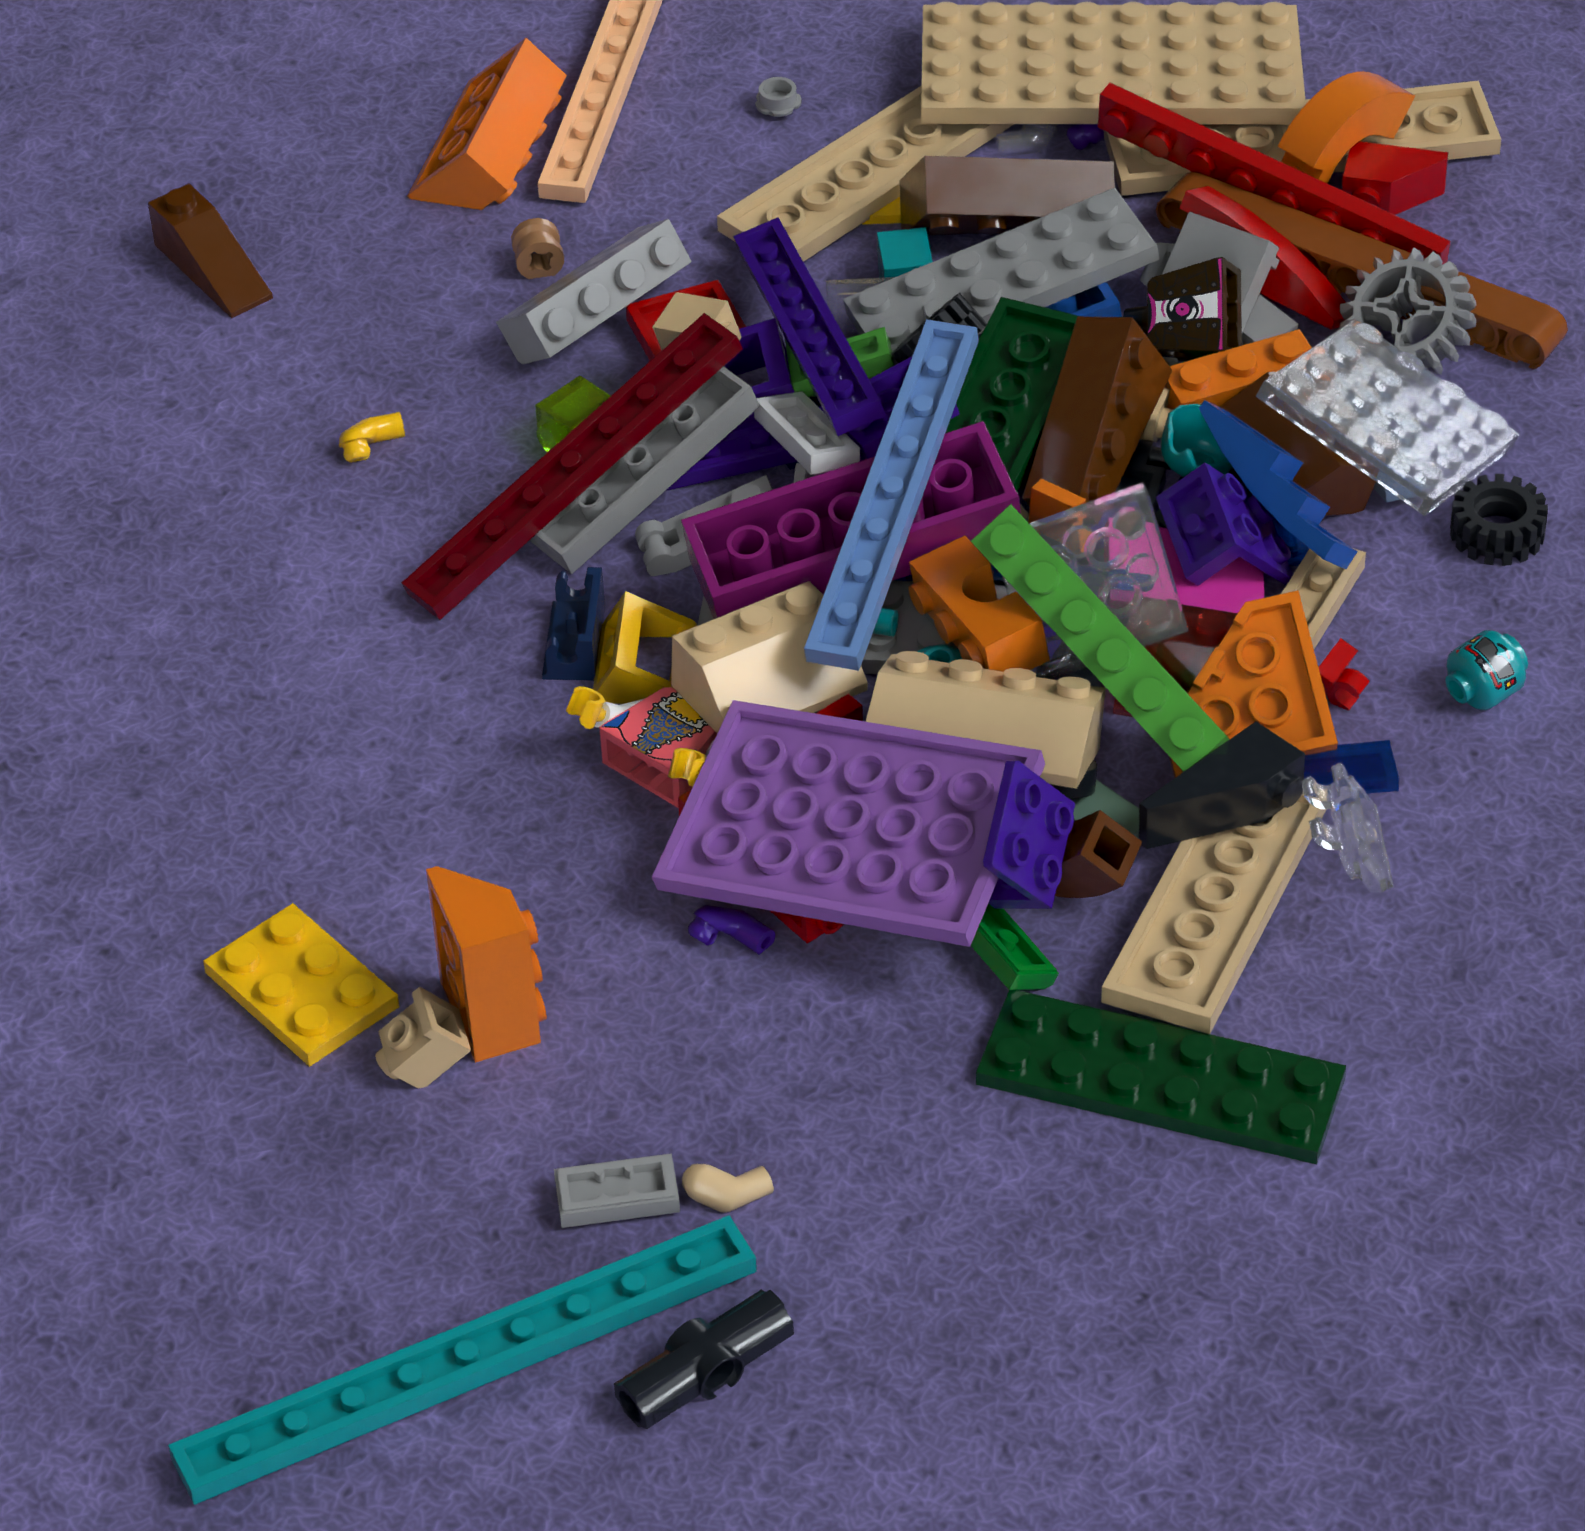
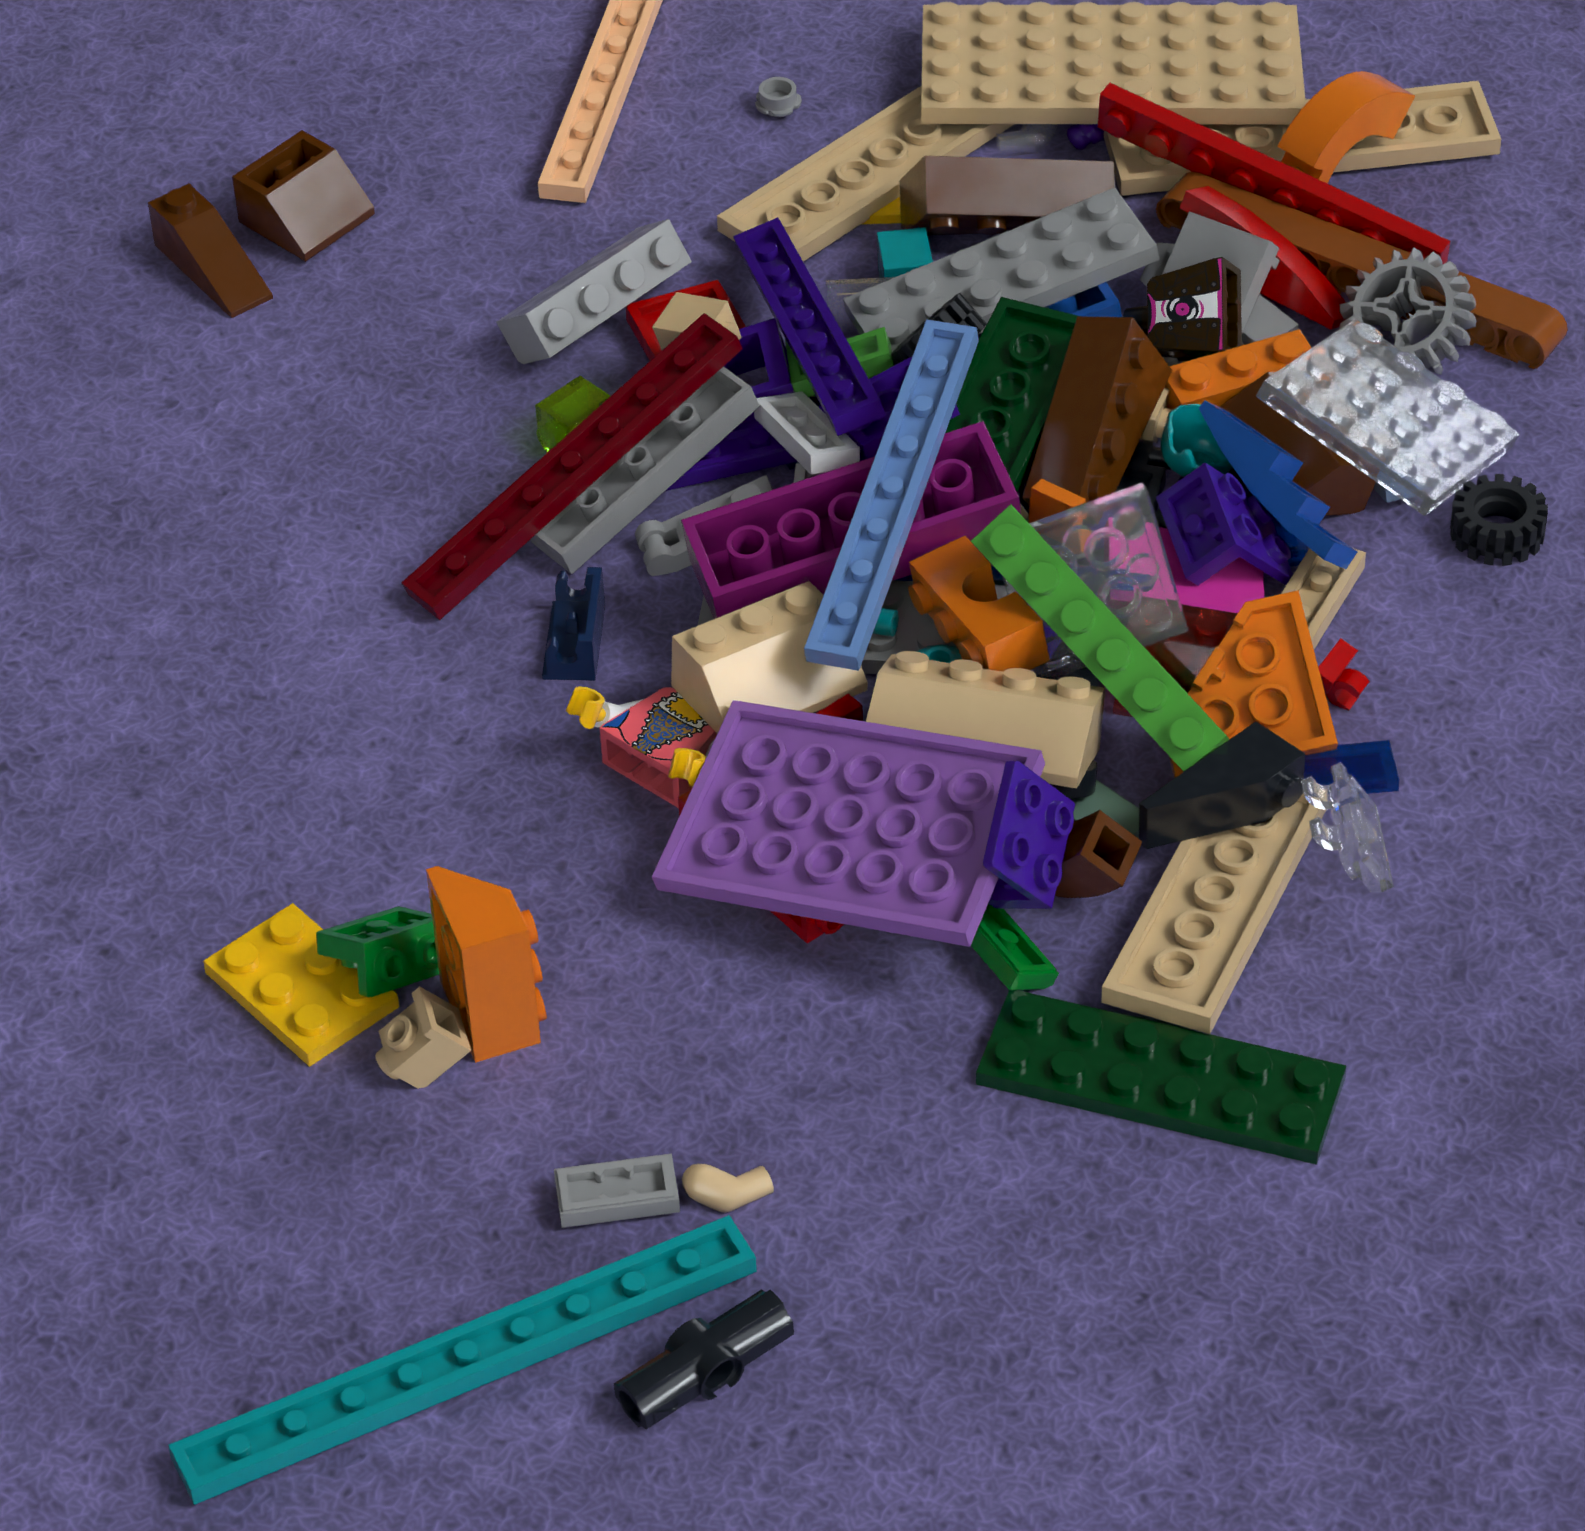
yellow arm [339,412,405,463] -> none
orange slope [407,38,567,210] -> none
medium nougat wheel [511,218,565,279] -> none
yellow tile [593,591,697,704] -> none
dark purple arm [688,905,775,955] -> none
red slope [1342,141,1449,215] -> none
teal head [1445,630,1528,711] -> none
none -> slope [232,130,375,262]
none -> green bracket [316,906,439,997]

